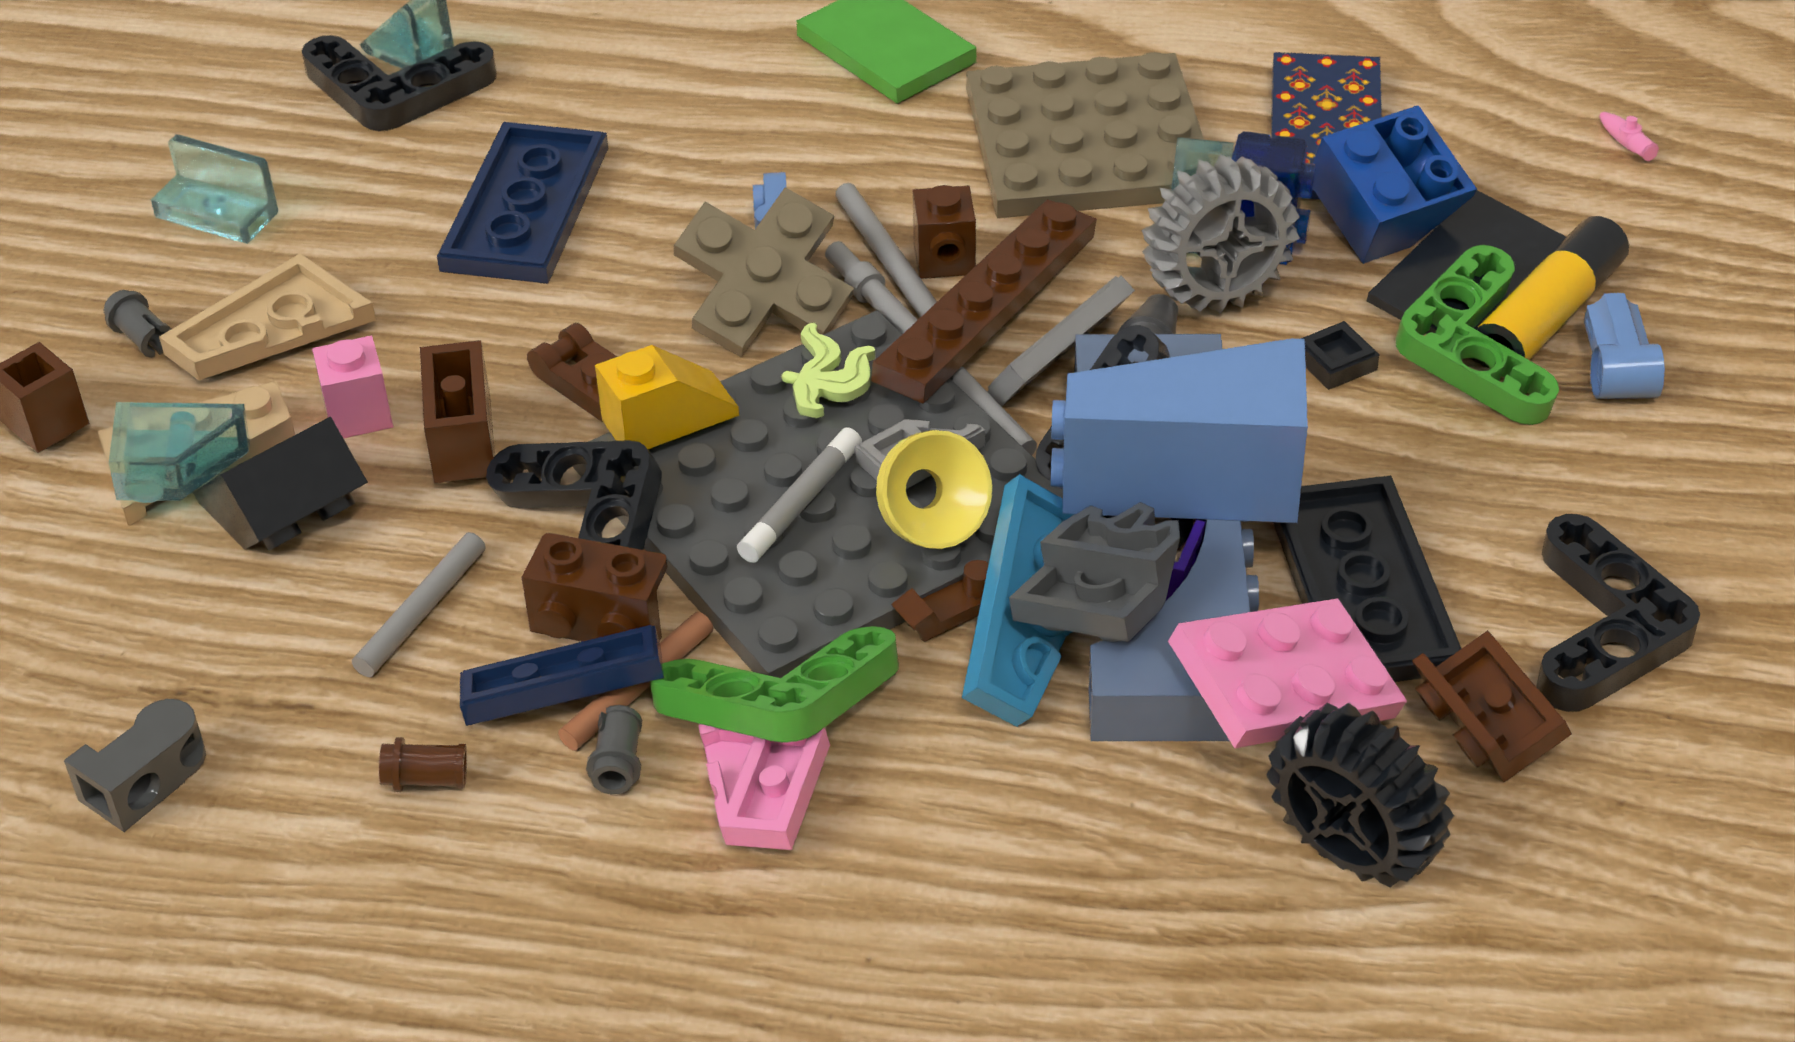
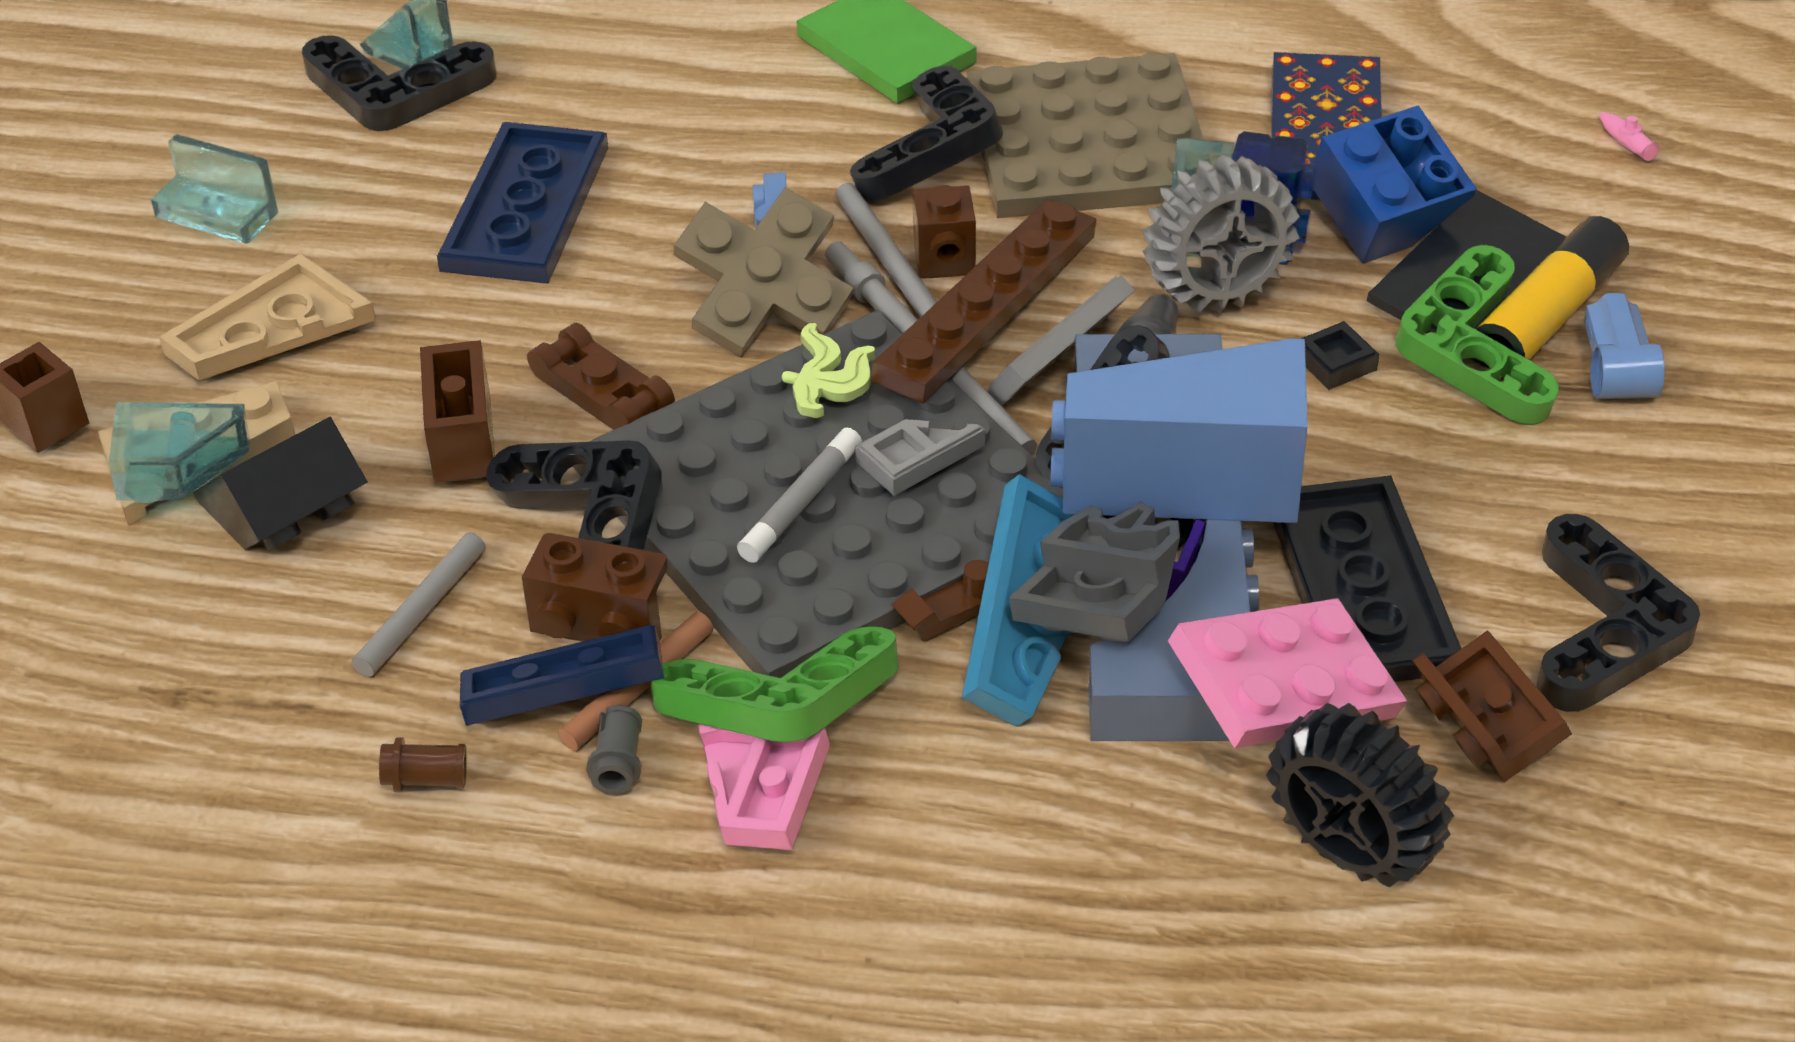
dark grey leg [64,699,206,832] -> none
dark grey pin [104,290,171,357] -> none
bright pink brick [312,335,393,438] -> none
yellow slope [595,345,739,449] -> none
light yellow piece [876,430,992,549] -> none
none -> black beam [850,65,1004,202]

